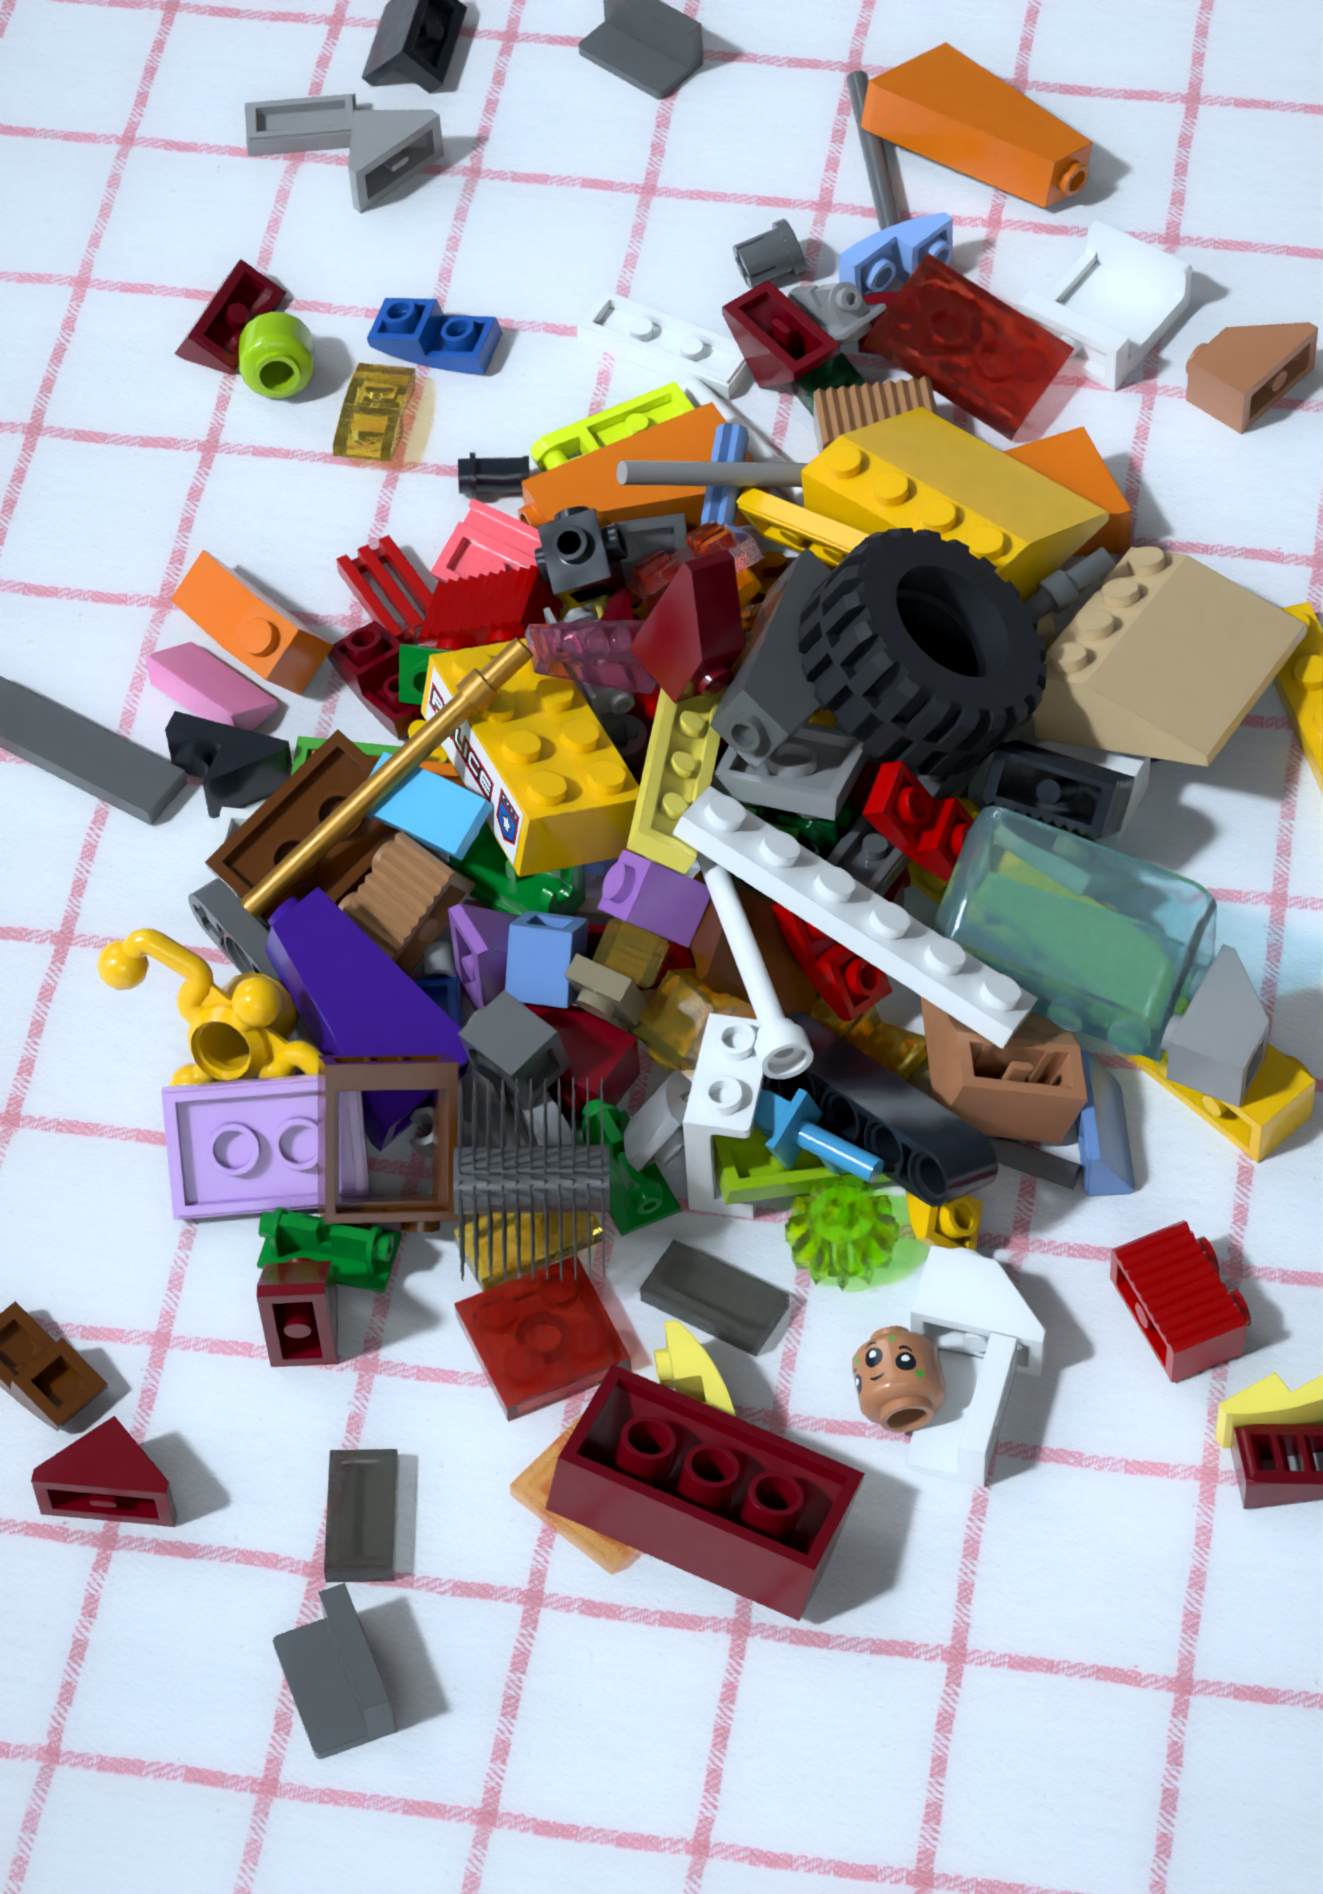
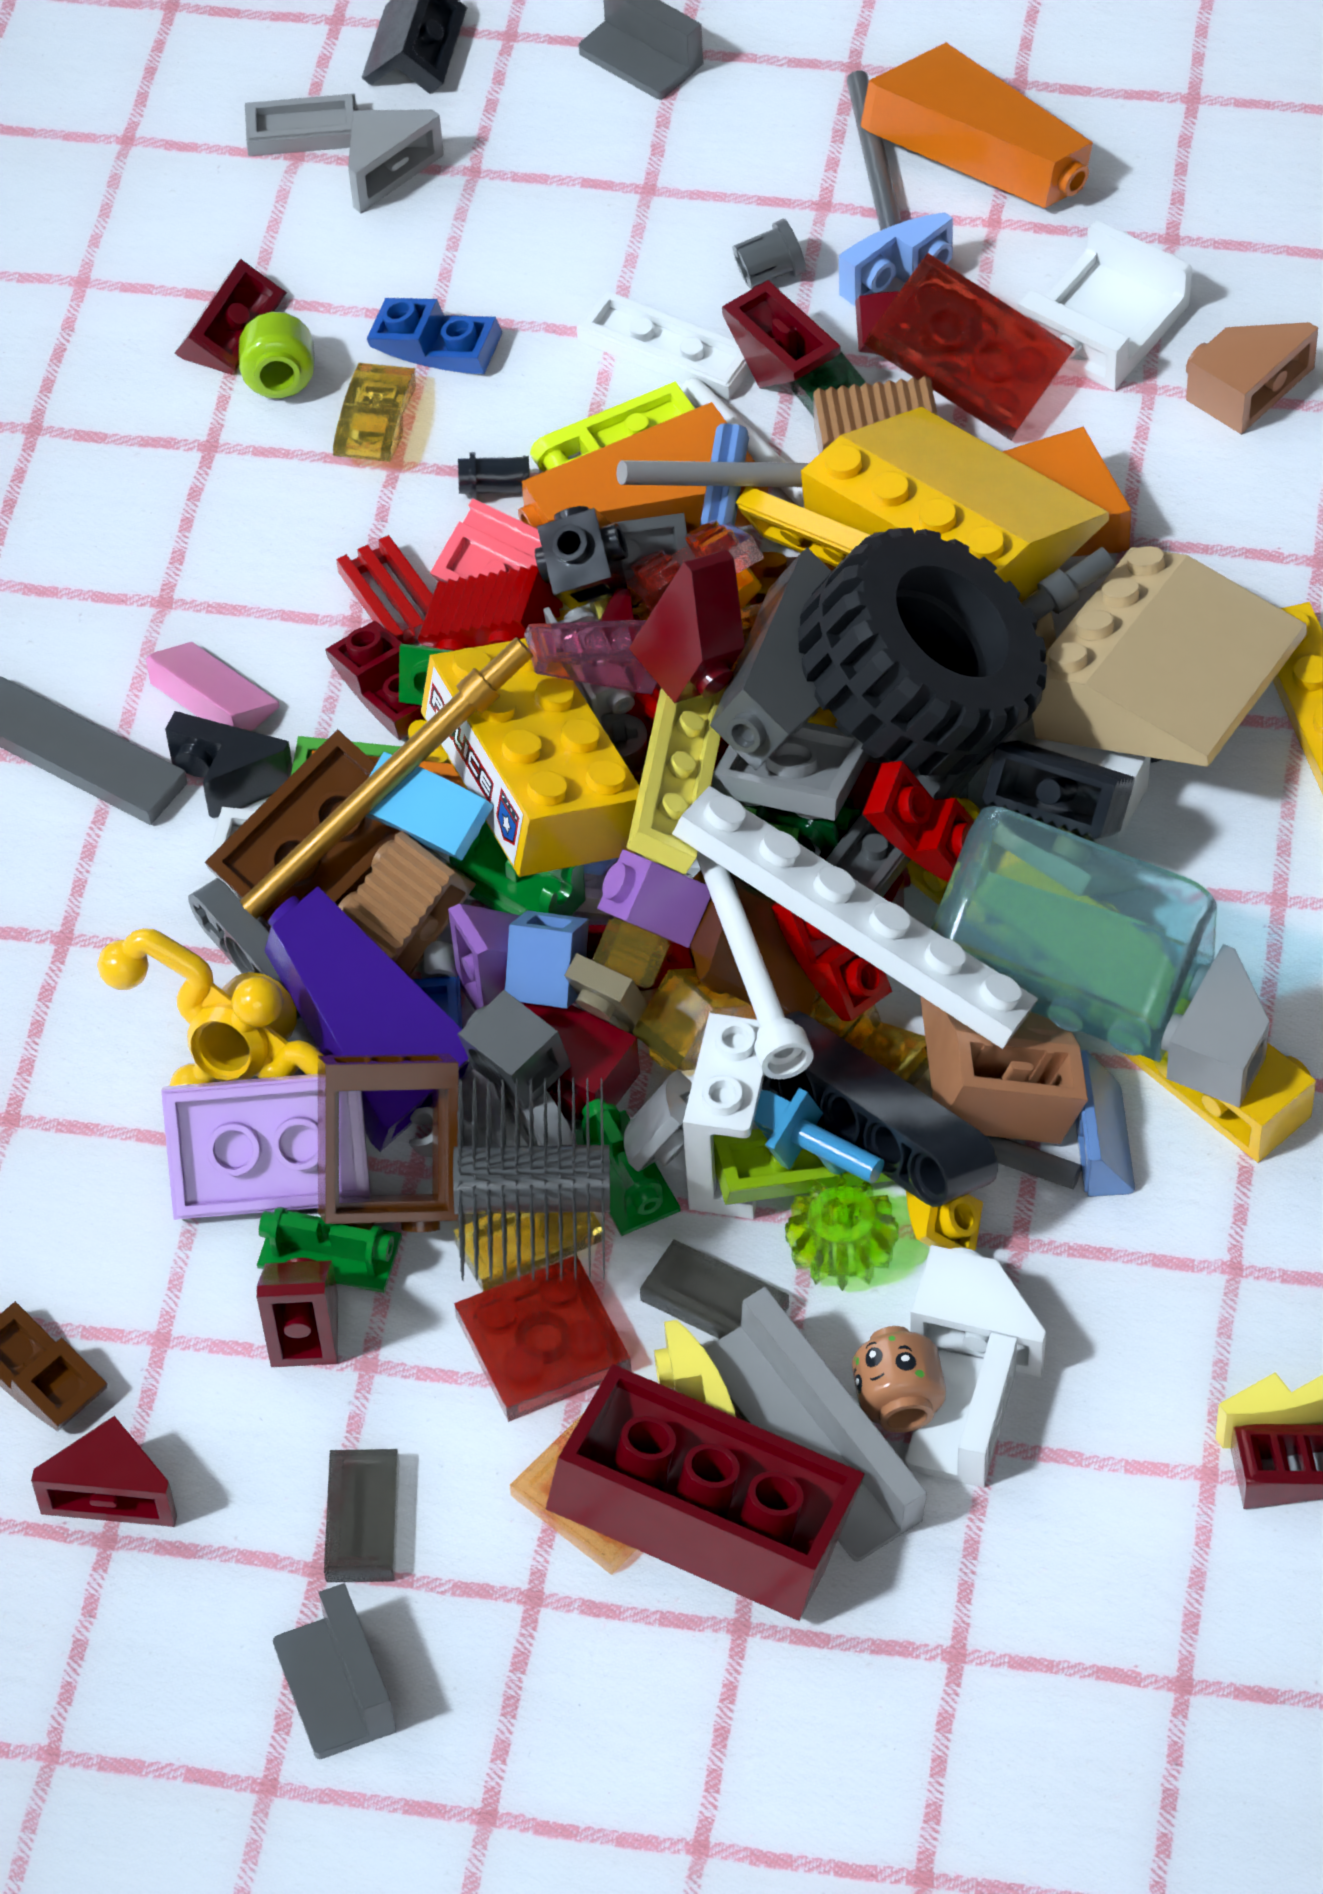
orange slope [170,550,334,696] -> none
light grey hinge [787,282,887,345] -> none
red brick [1110,1220,1251,1383] -> none
none -> light grey panel [705,1287,927,1562]

